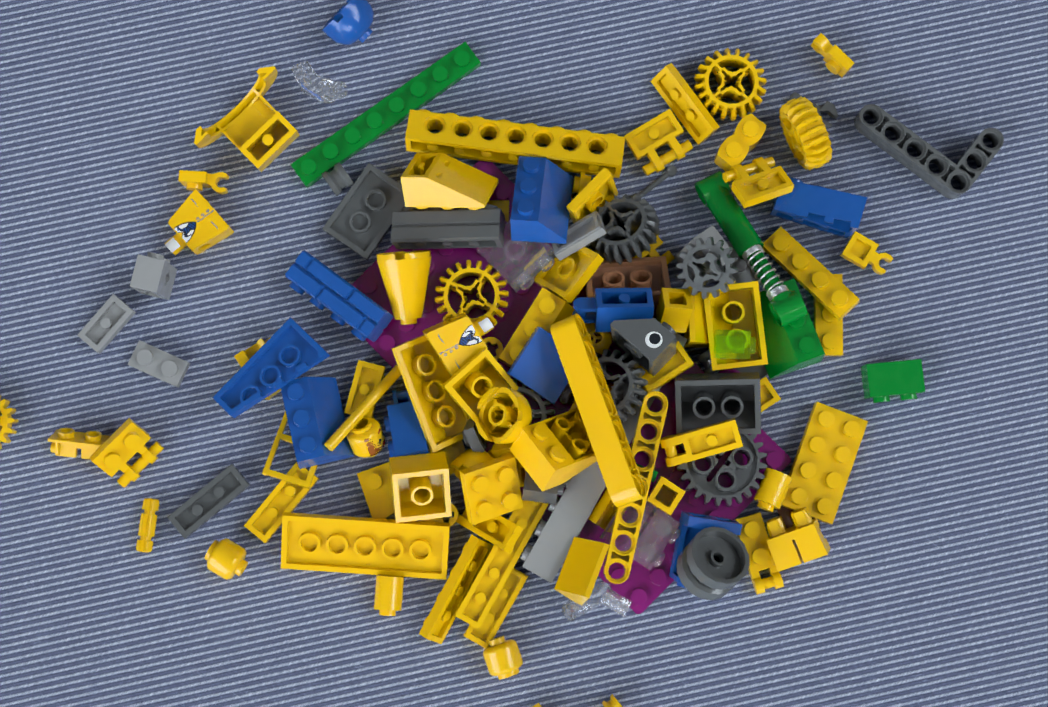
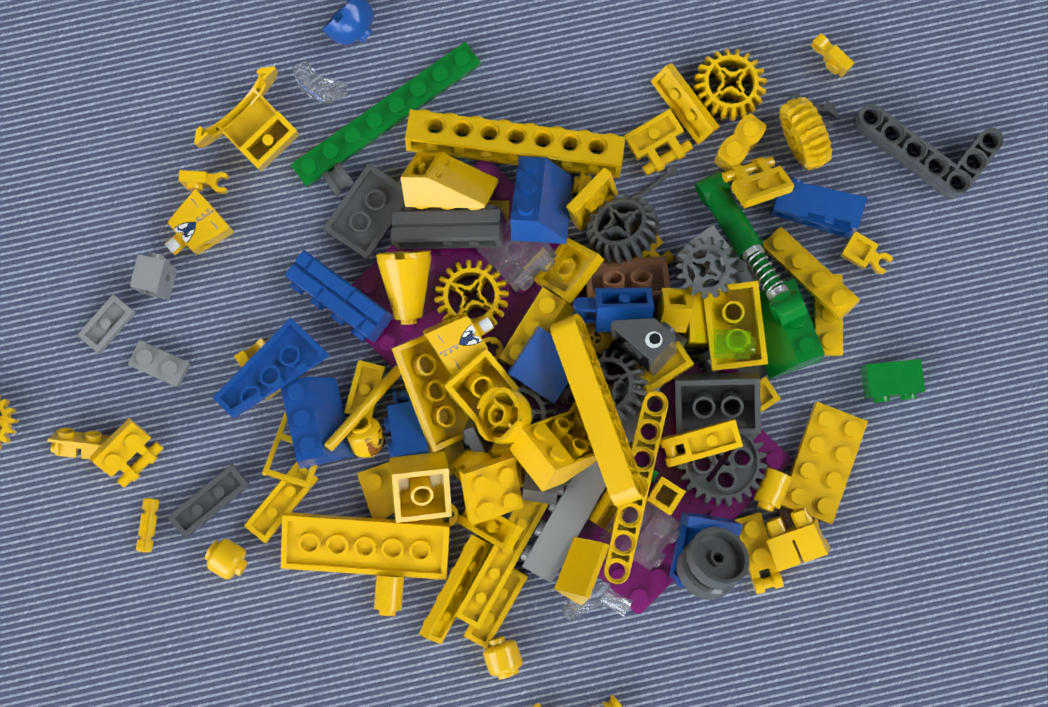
light grey tile [551,211,607,261] -> none

